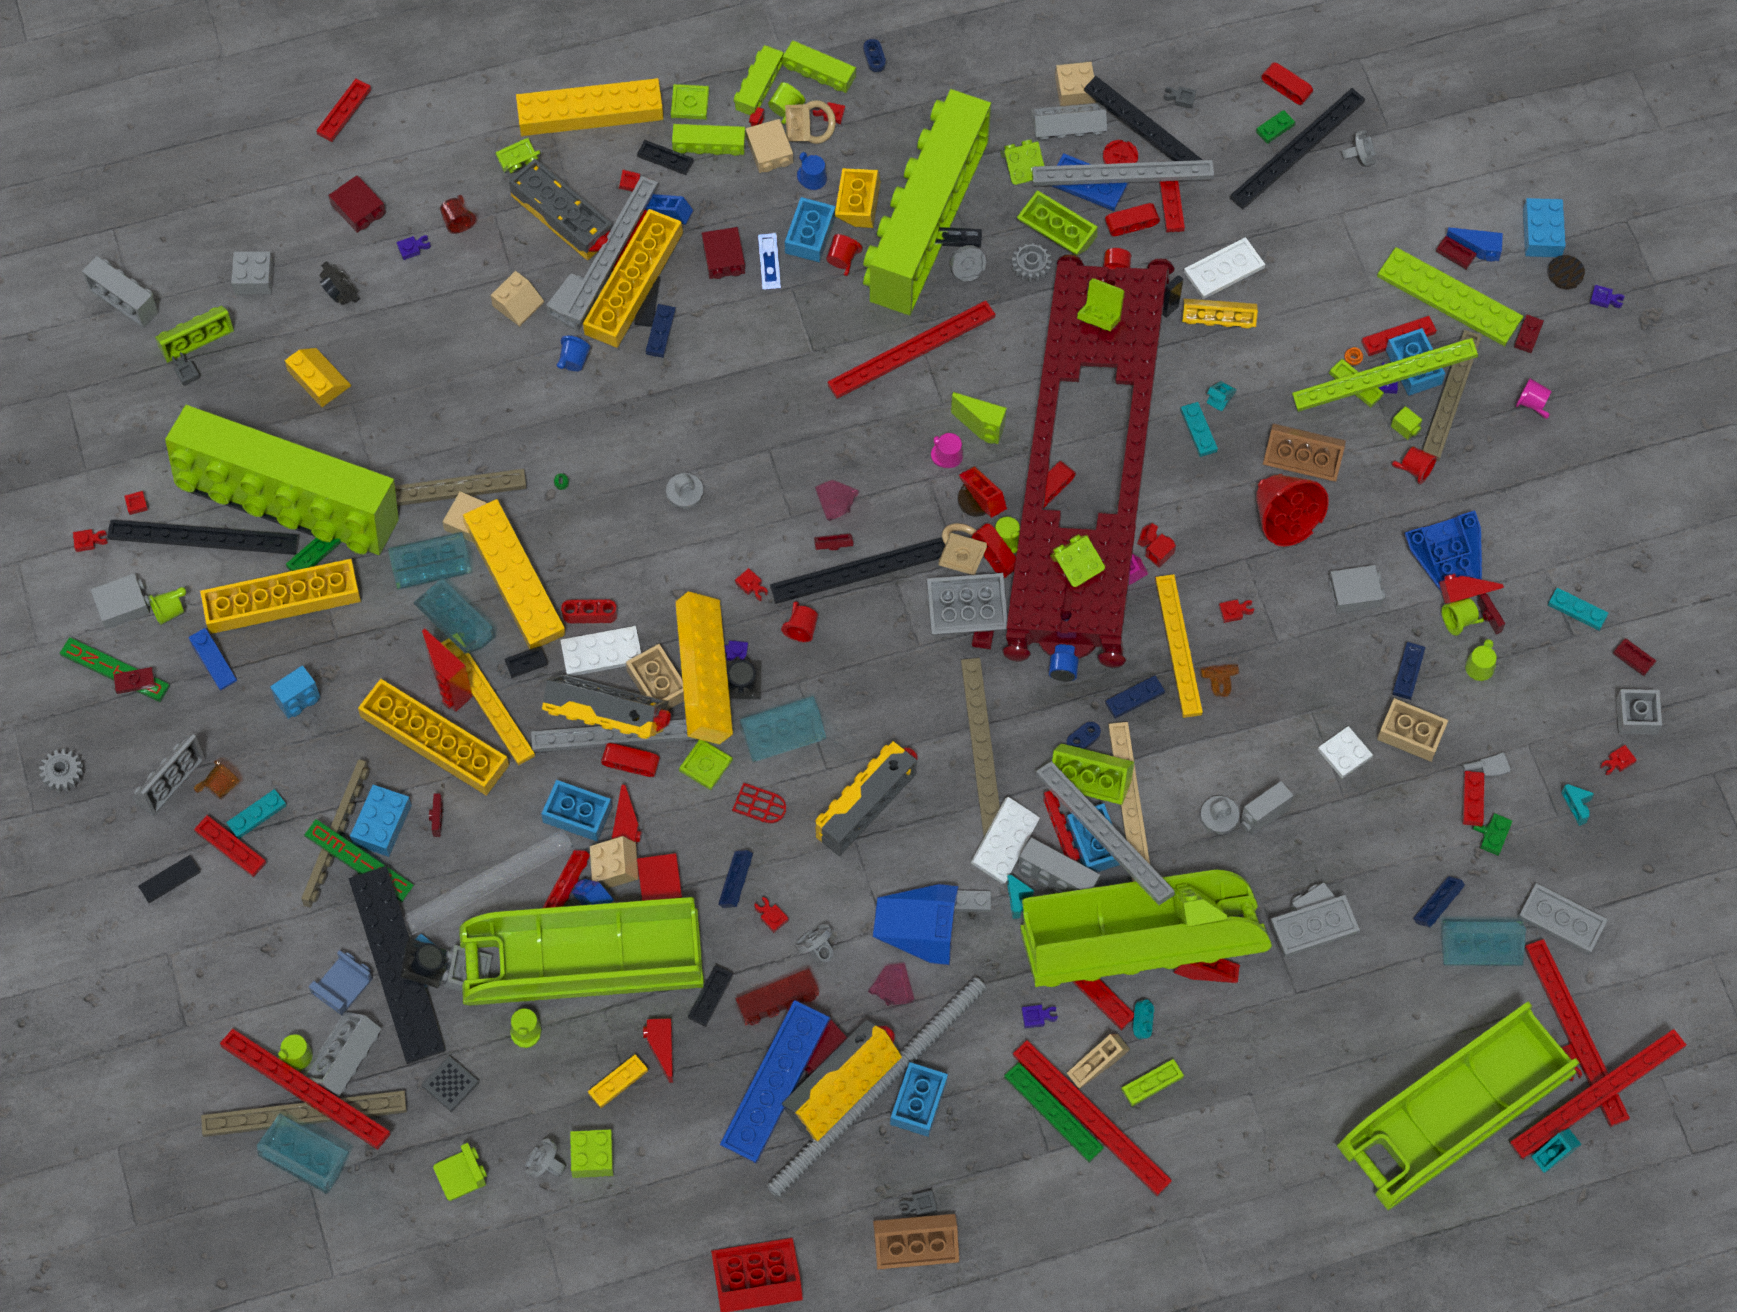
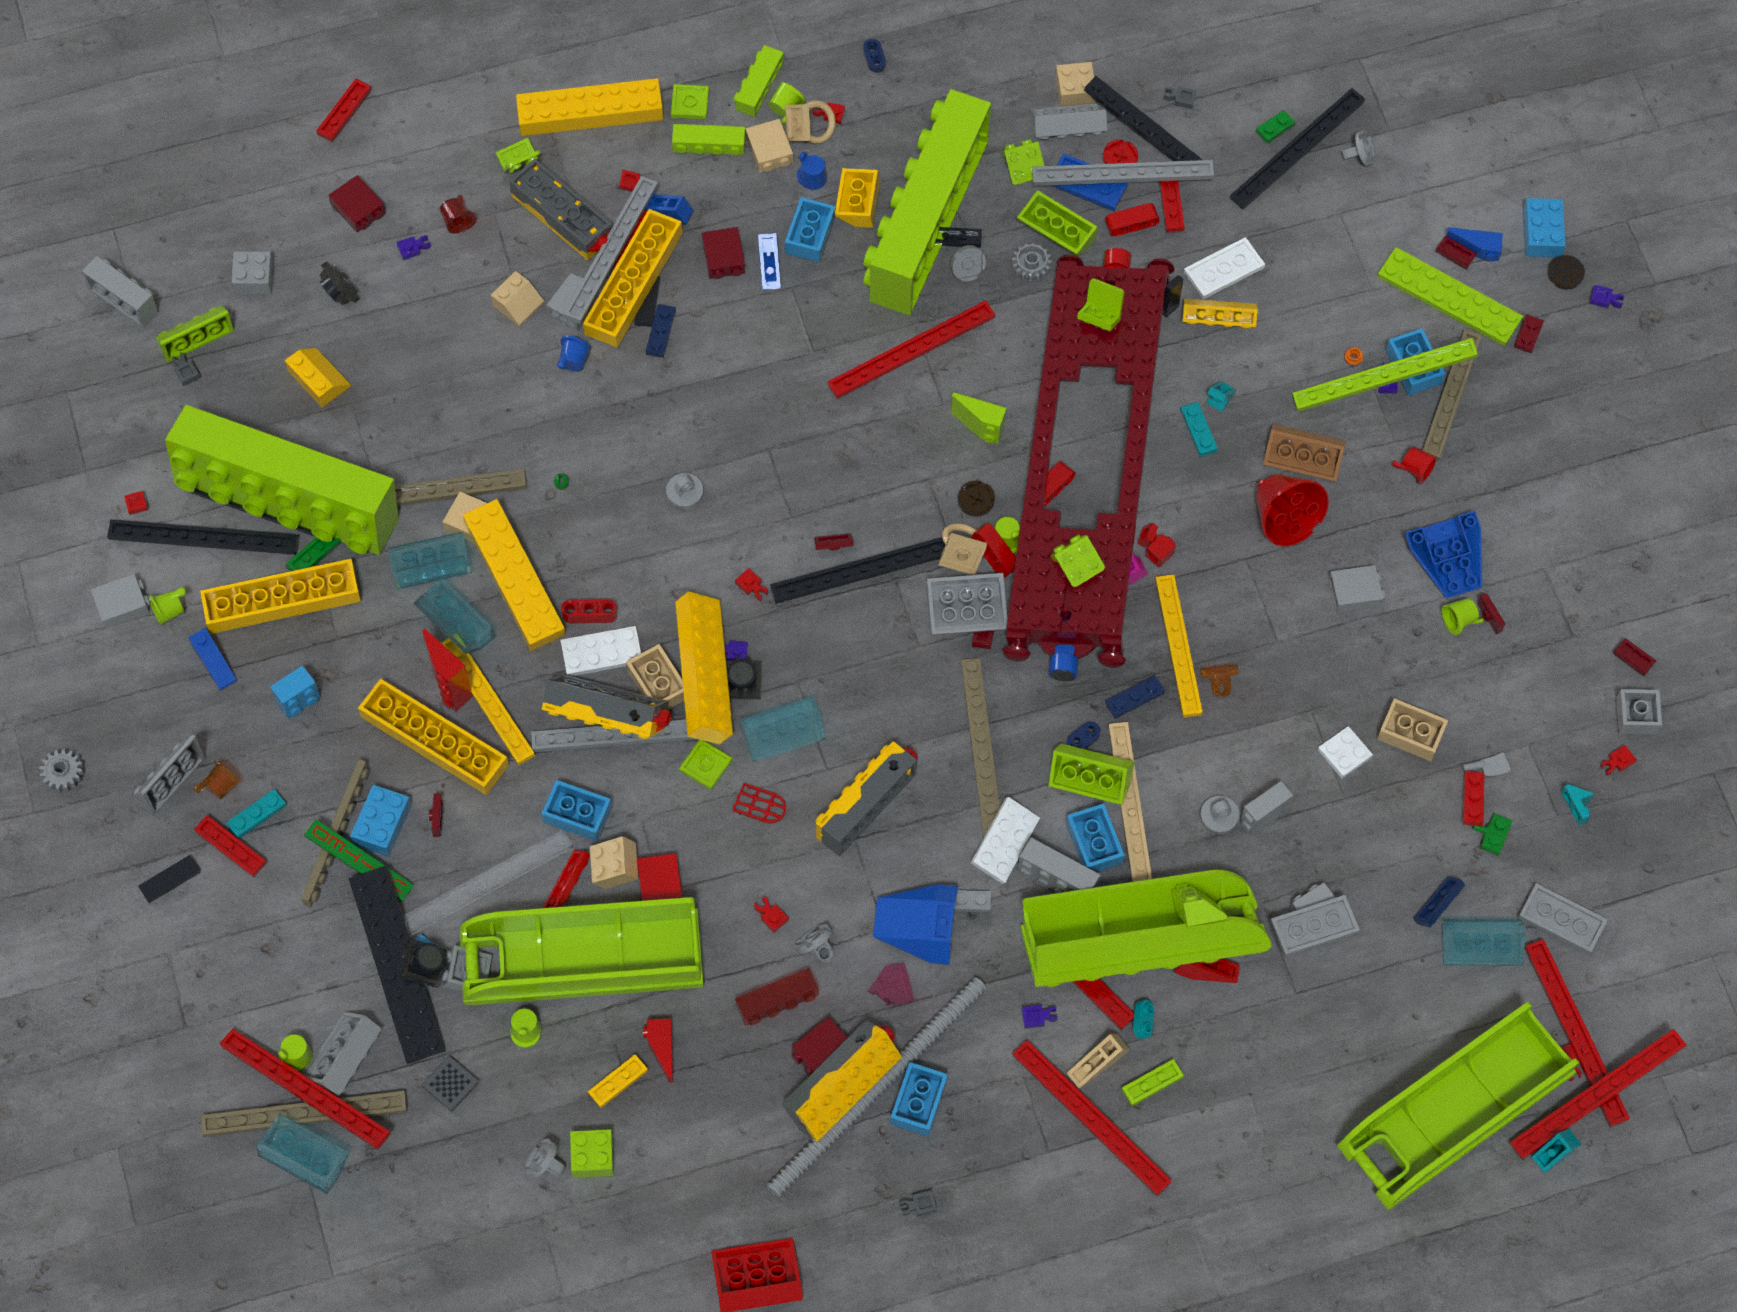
green tile [60,637,170,702] -> none
red plate [73,529,108,552] -> none
dark red plate [113,667,155,694] -> none
sand blue panel [309,950,372,1016] -> none
lime bracket [433,1143,487,1201] -> none
black plate [504,646,548,678] -> none
blue brick [571,879,614,905] -> none
red beam [601,743,660,777] -> none
red slope [611,785,642,845] -> none
black tile [637,140,694,175] -> none
black plate [688,965,733,1027] -> none
dark blue plate [718,850,753,908] -> none
blue plate [720,1000,831,1164] -> none
red plate [749,107,764,127] -> none
red hat [781,602,818,642] -> none
lime brick [783,40,856,93] -> none
clear pink slope [815,480,859,521] -> none
red hat [826,234,863,276] -> none
medium nougat slope [873,1214,959,1270] -> none
dark pink hat [931,433,963,468] -> none
red slope [959,466,1007,518] -> none
green tile [1004,1063,1104,1163] -> none
teal slope [1007,875,1034,919] -> none
light grey plate [1036,761,1175,905] -> none
red plate [1043,791,1080,862] -> none
red plate [1219,599,1255,623] -> none
red beam [1261,62,1313,105] -> none
lime plate [1329,359,1384,408] -> none
red plate [1361,316,1437,356] -> none
lime brick [1391,406,1422,440] -> none
dark blue plate [1392,642,1426,700] -> none
red slope [1439,574,1504,604] -> none
lime hat [1465,639,1497,681] -> none
dark pink hat [1515,378,1551,419] -> none
teal plate [1548,588,1609,631] -> none

